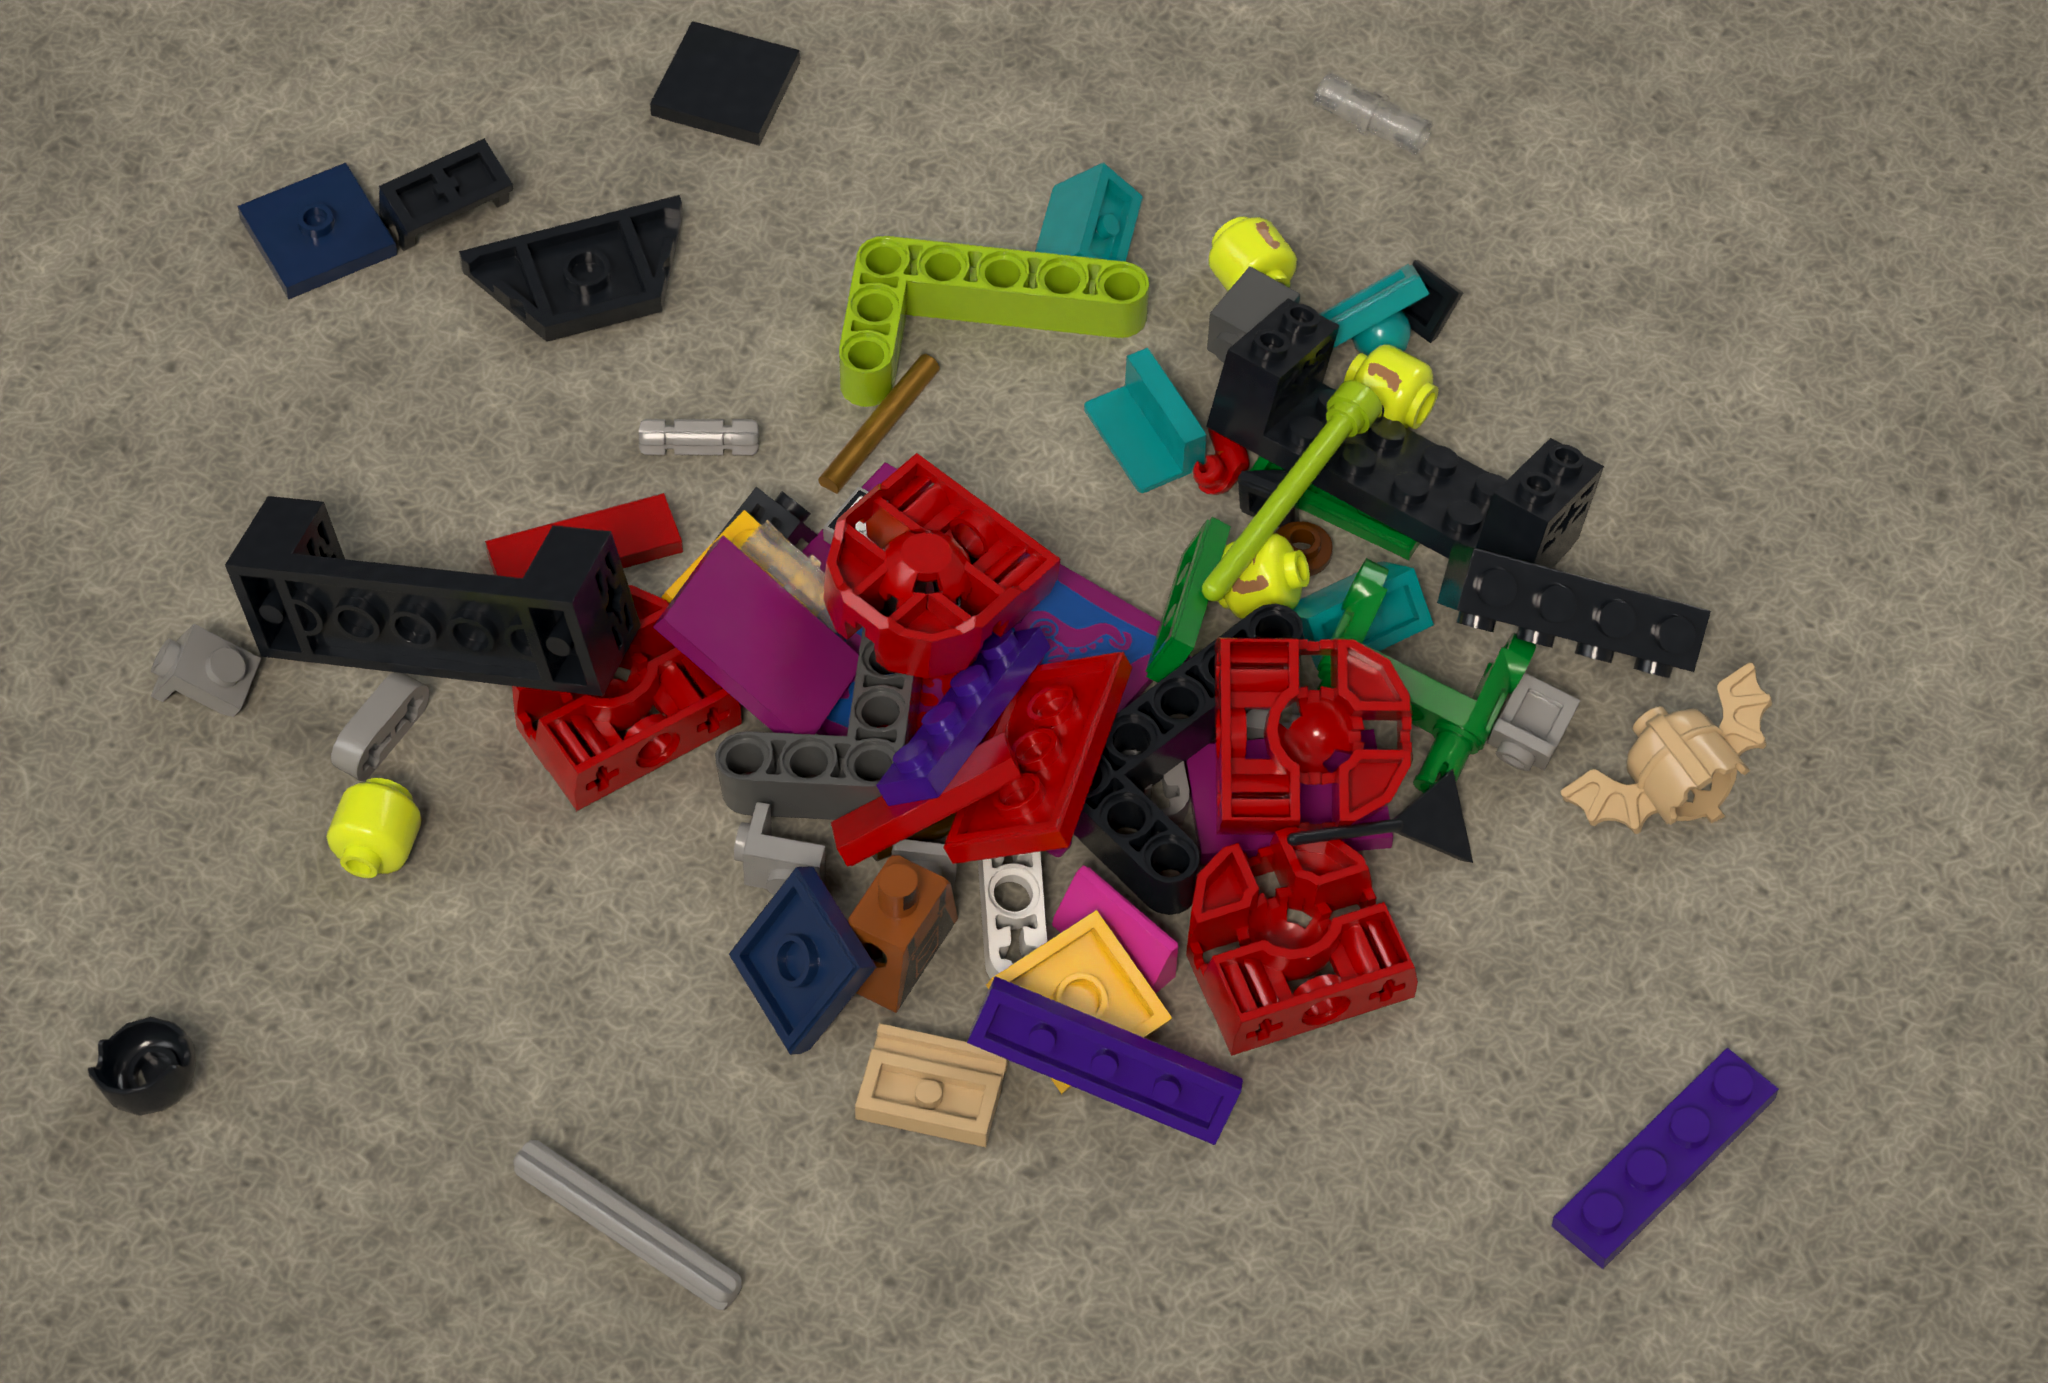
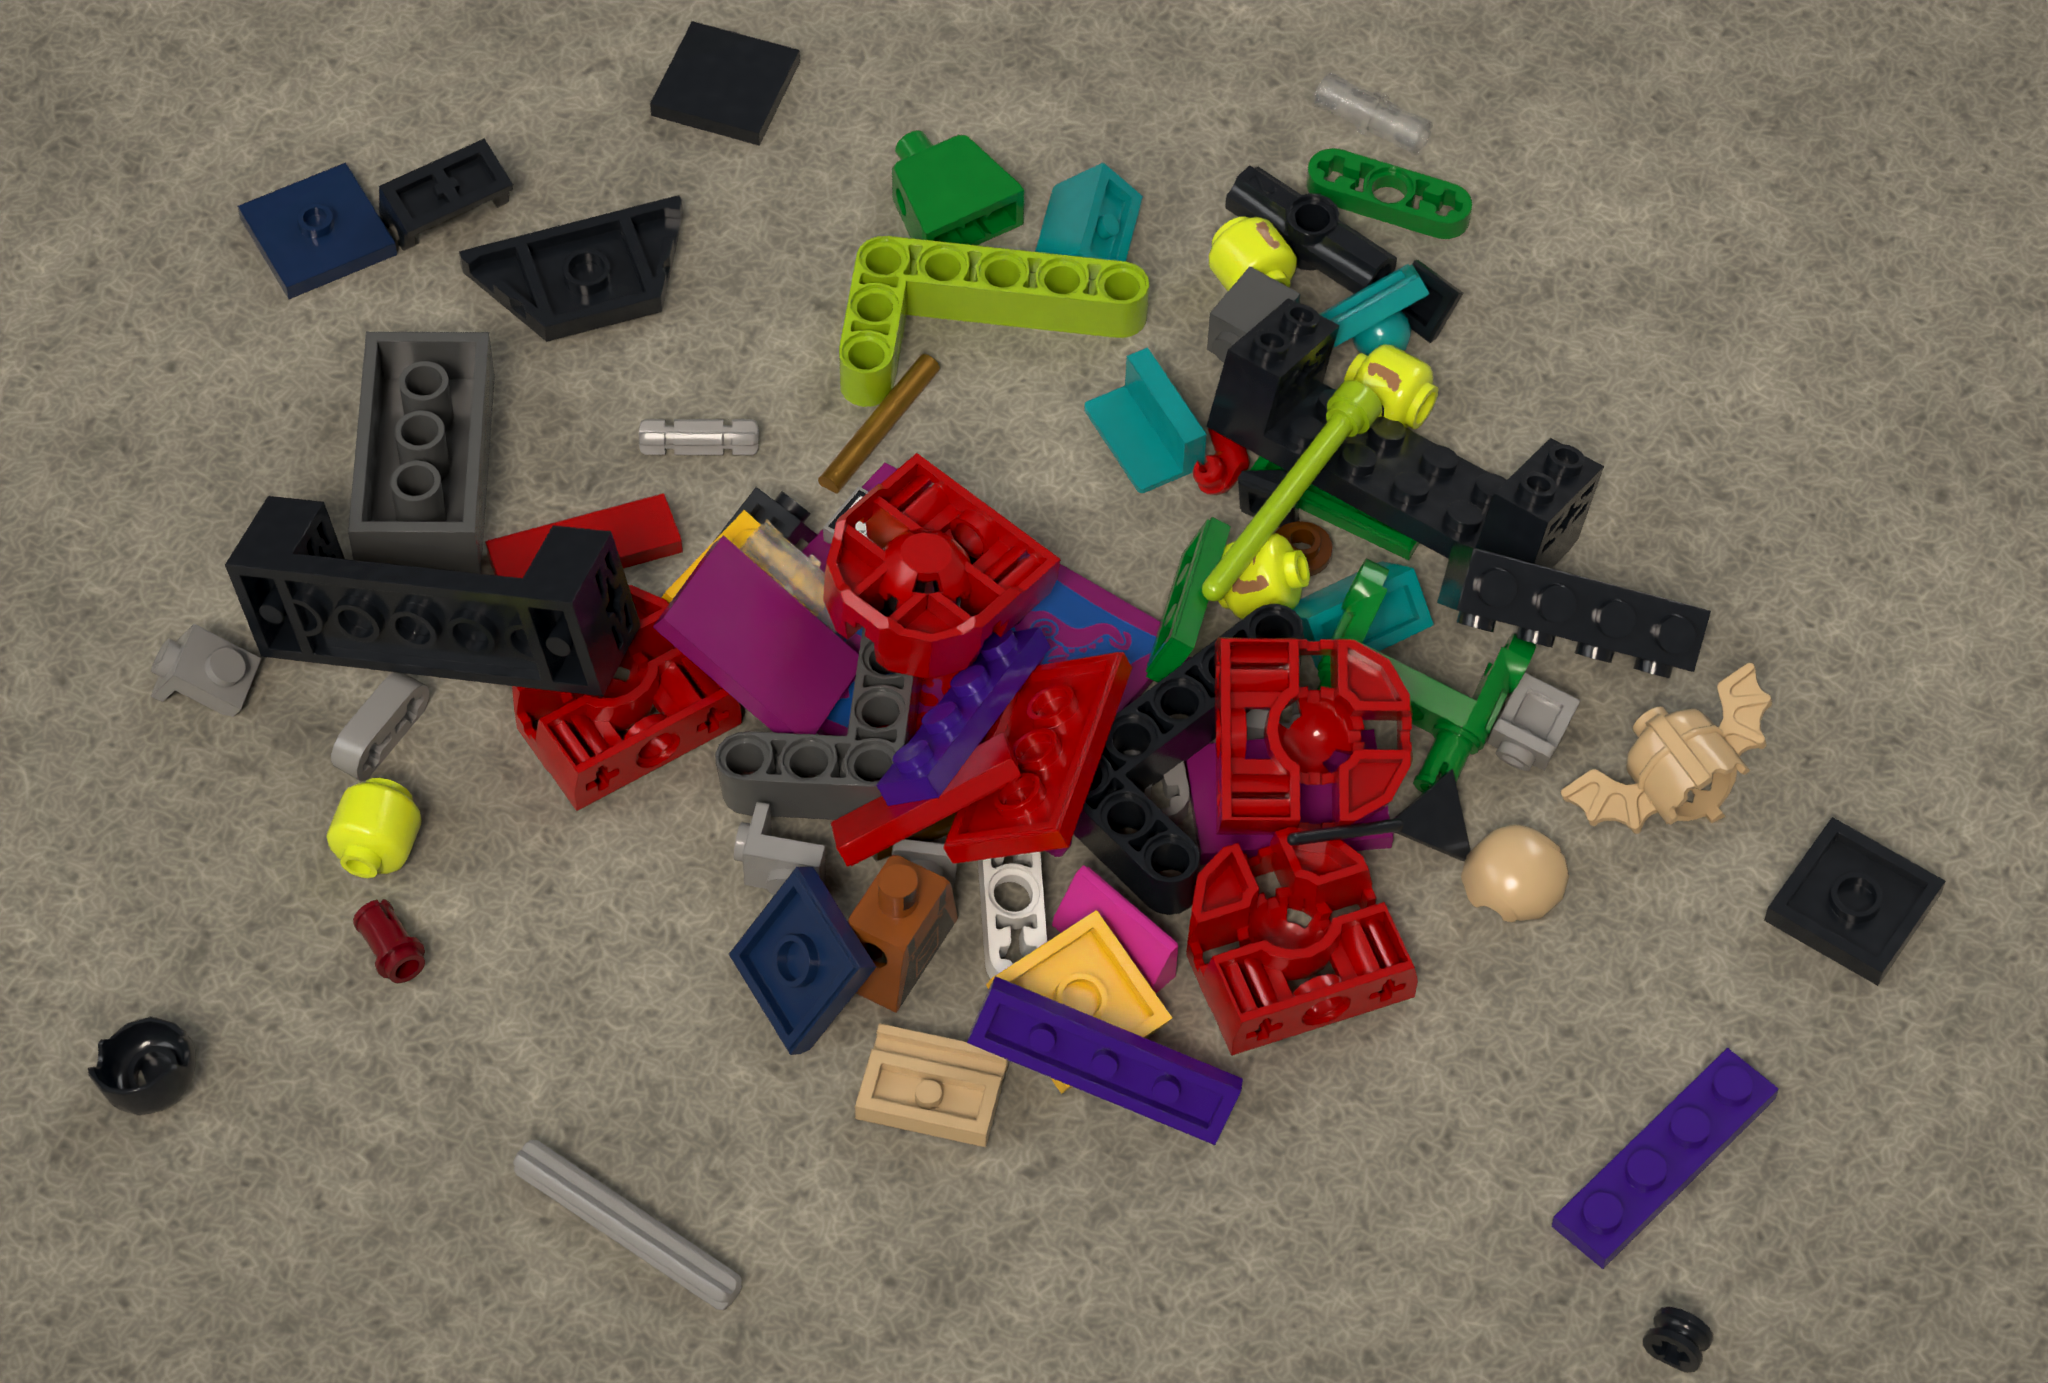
none -> dark grey brick [348,332,495,574]
none -> dark red pin [353,899,425,983]
none -> green torso [892,130,1024,246]
none -> black piece [1225,165,1397,294]
none -> green beam [1306,148,1472,239]
none -> tan hair [1461,825,1569,922]
none -> black bush [1643,1307,1713,1373]
none -> black plate [1764,817,1946,986]

